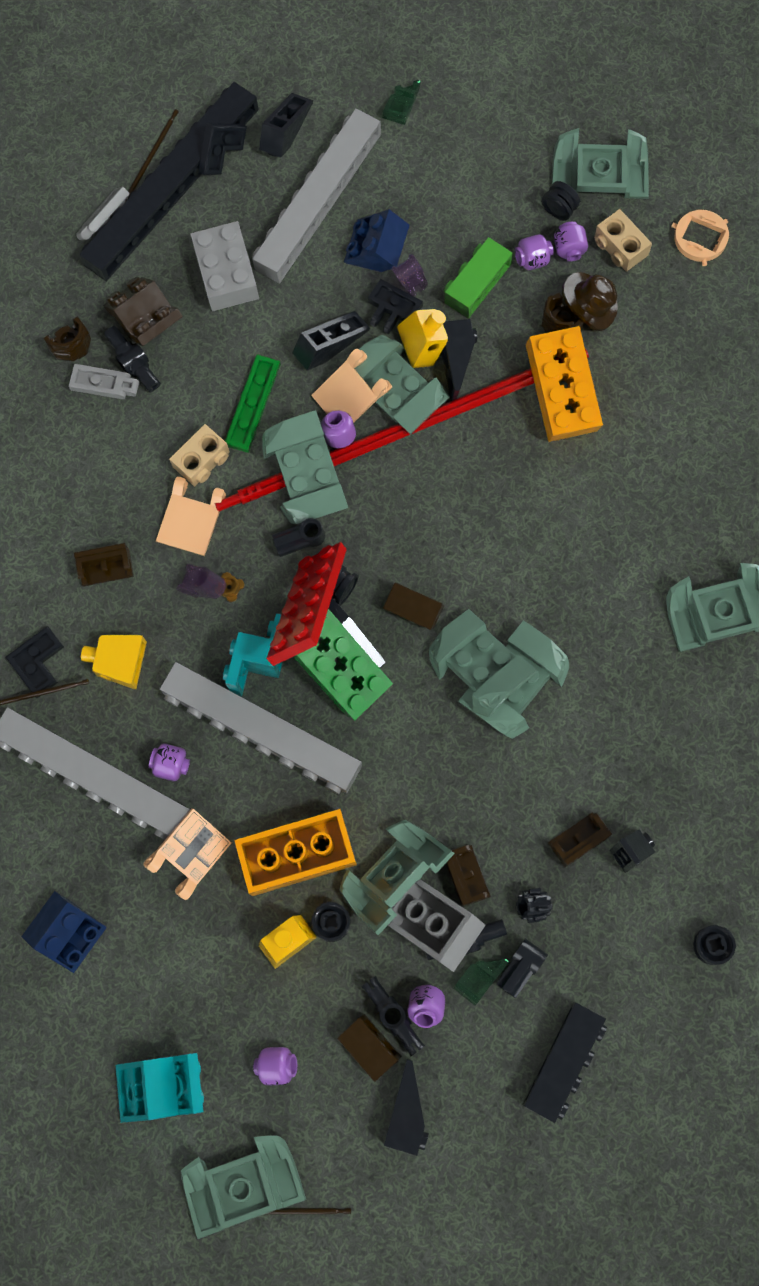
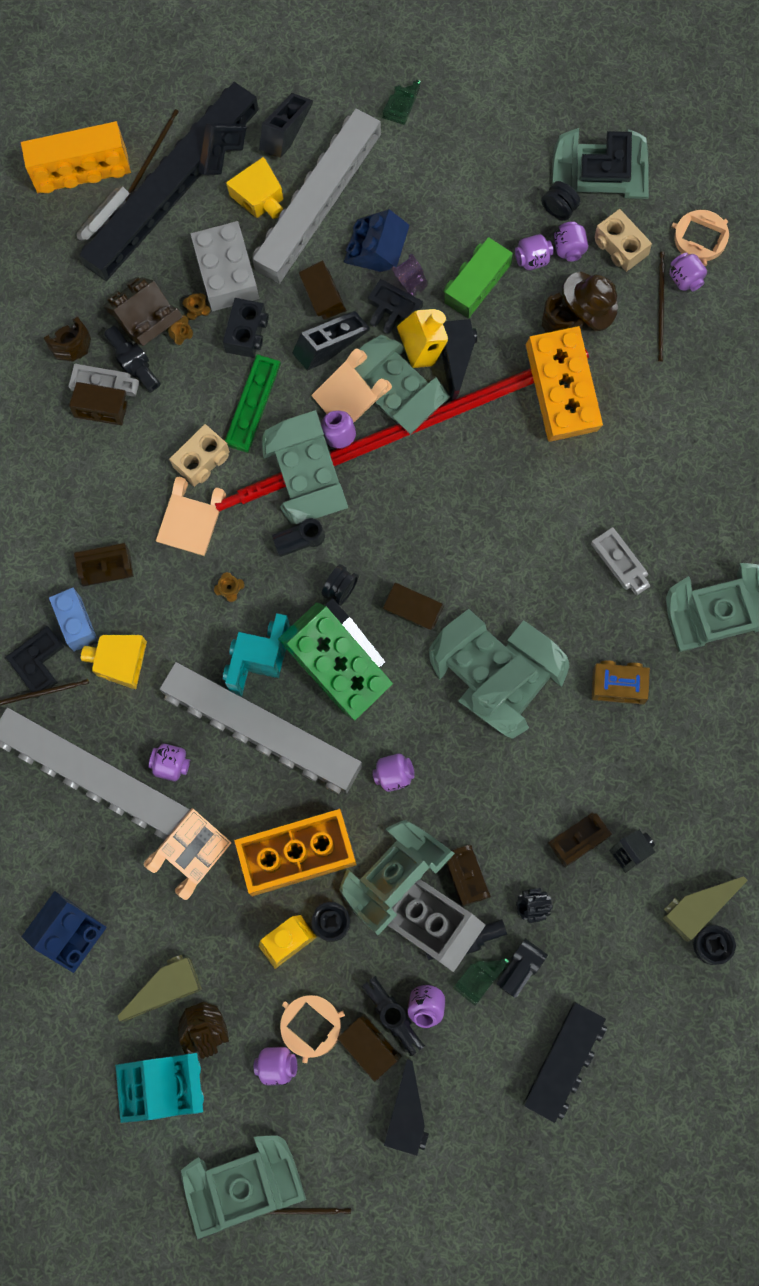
clear purple piece [176,564,226,599] -> none
red plate [266,542,347,666] -> none
none -> light orange brick [21,121,131,193]
none -> medium blue brick [49,588,98,651]
none -> dark brown hinge [69,382,128,426]
none -> olive slope [118,955,202,1022]
none -> pearl gold plate [168,315,193,345]
none -> dark brown hair [178,1002,229,1059]
none -> pearl gold plate [183,293,211,320]
none -> black brick [223,298,269,358]
none -> yellow torso [226,157,284,219]
none -> light nougat piece [280,995,345,1063]
none -> dark brown hinge [299,260,347,320]
none -> medium lavender head [373,754,414,792]
none -> black tile [581,131,632,182]
none -> light grey hinge [591,527,650,595]
none -> pearl gold brick [591,660,650,705]
none -> dark brown piece [658,251,665,362]
none -> olive slope [663,876,748,942]
none -> medium lavender head [669,252,707,292]

